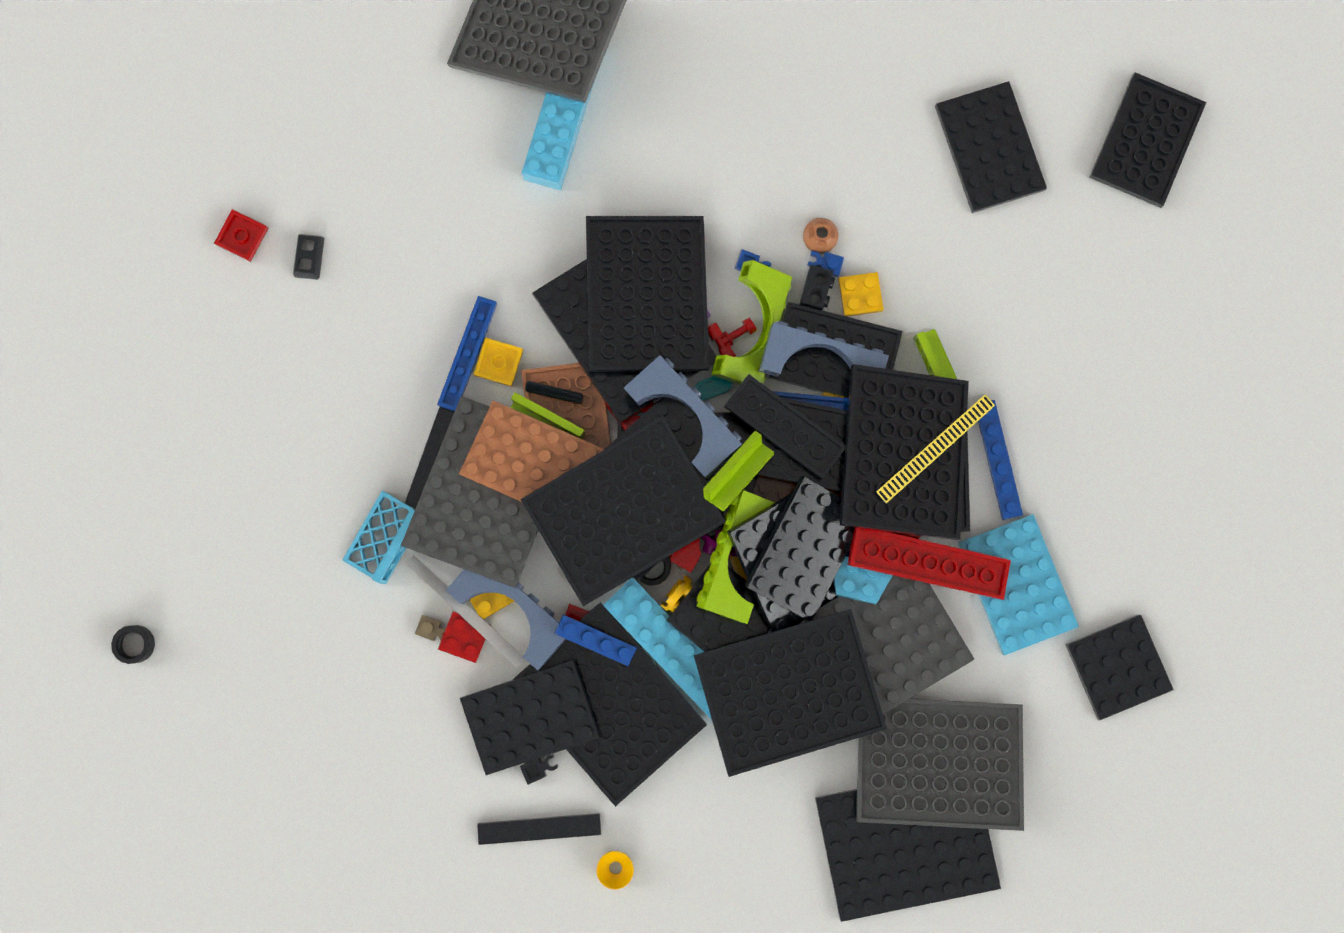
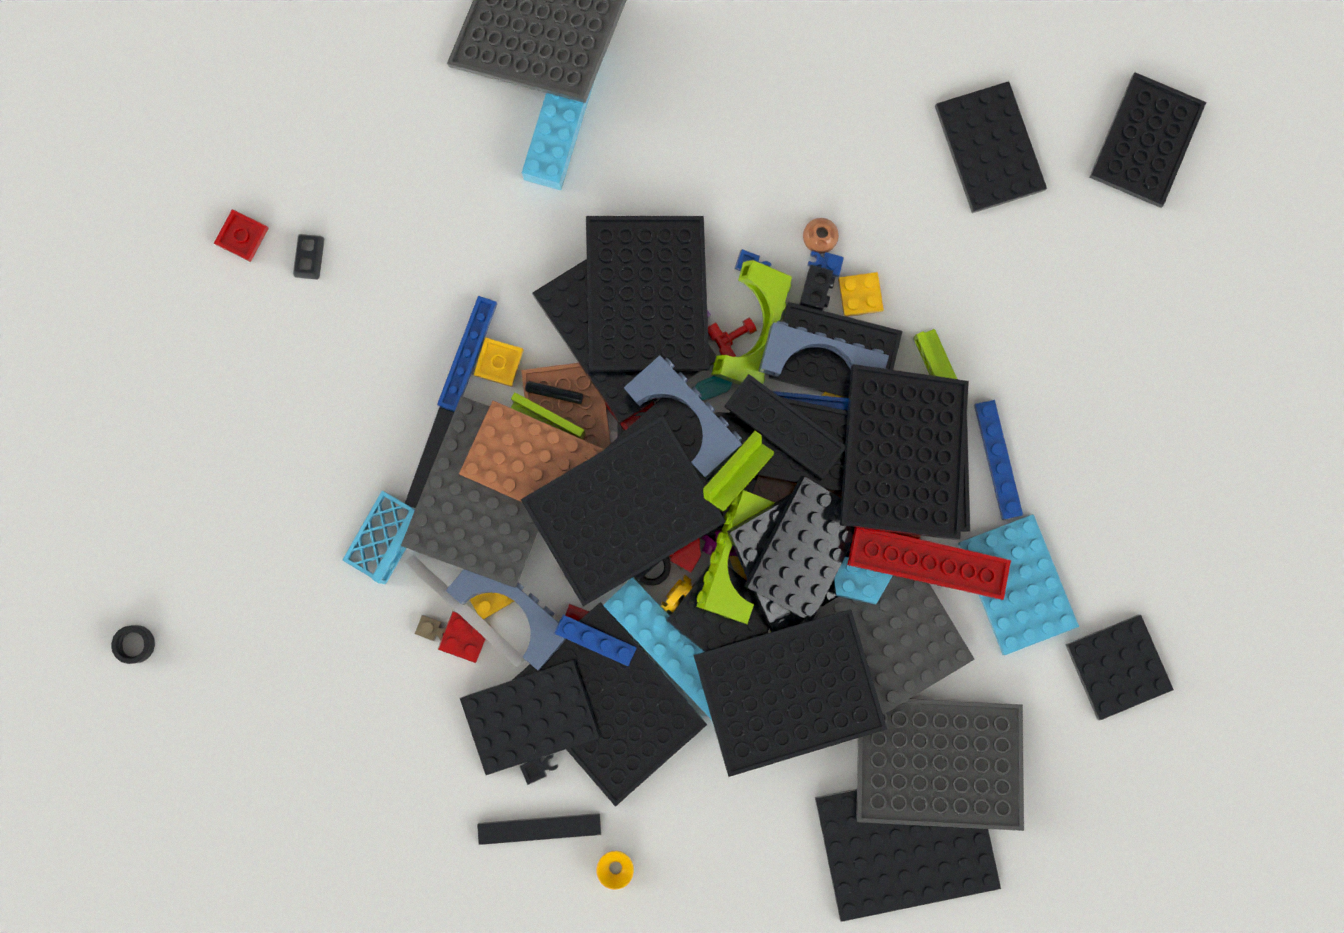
light yellow sticker [876,394,995,503] -> none

